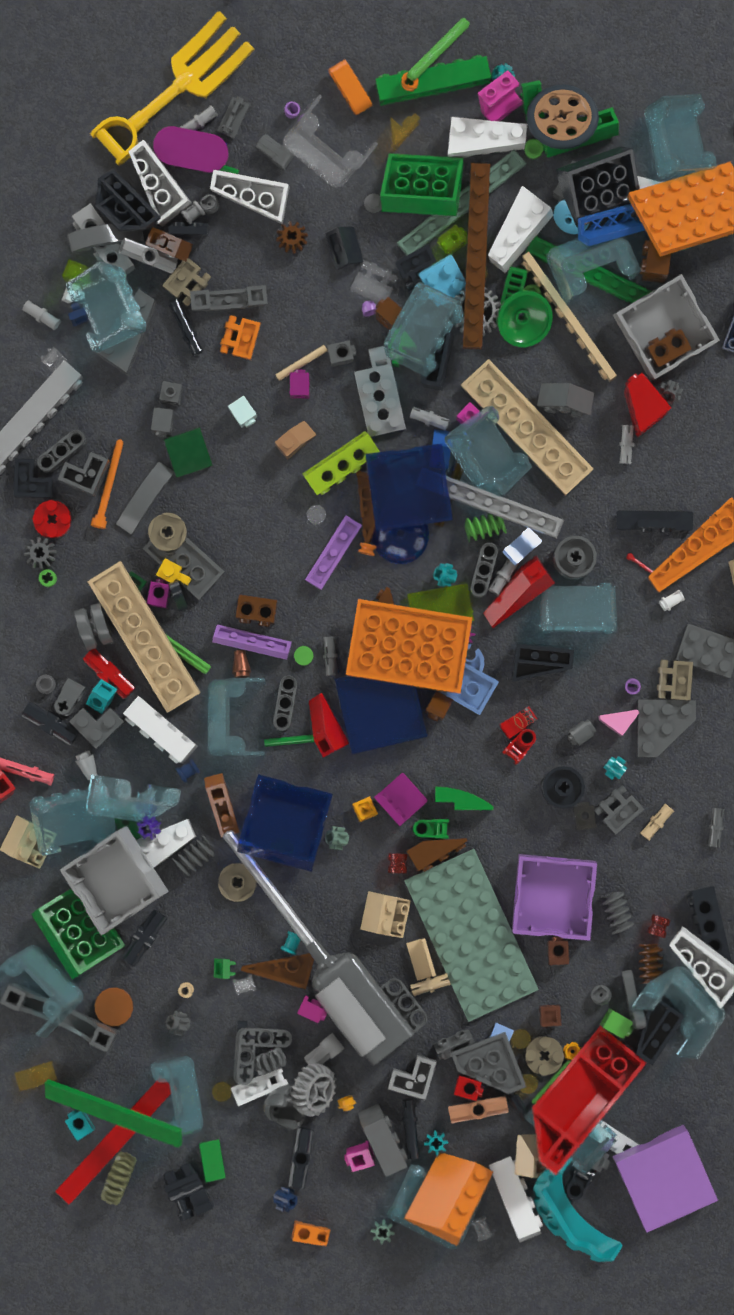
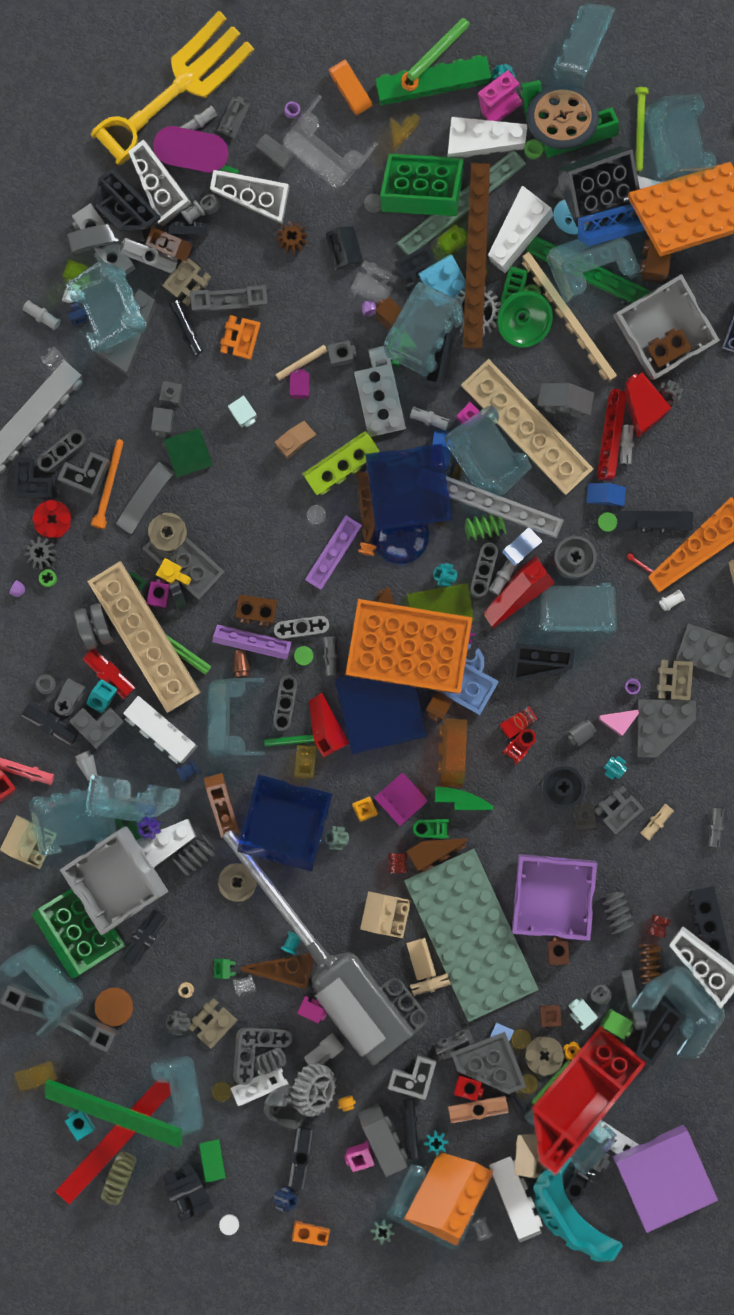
none -> medium lavender hinge [9,580,25,597]
none -> dark tan plate [189,998,238,1049]
none -> white tile [219,1214,239,1235]
none -> light grey beam [274,616,329,639]
none -> clear yellow slope [294,745,316,779]
none -> clear orange wedge [438,718,467,787]
none -> clear light blue windscreen [553,3,616,90]
none -> light aqua brick [568,999,598,1030]
none -> blue slope [586,483,626,507]
none -> red beam [597,388,626,482]
none -> bright green tile [598,512,617,532]
none -> lime bar [635,87,648,172]

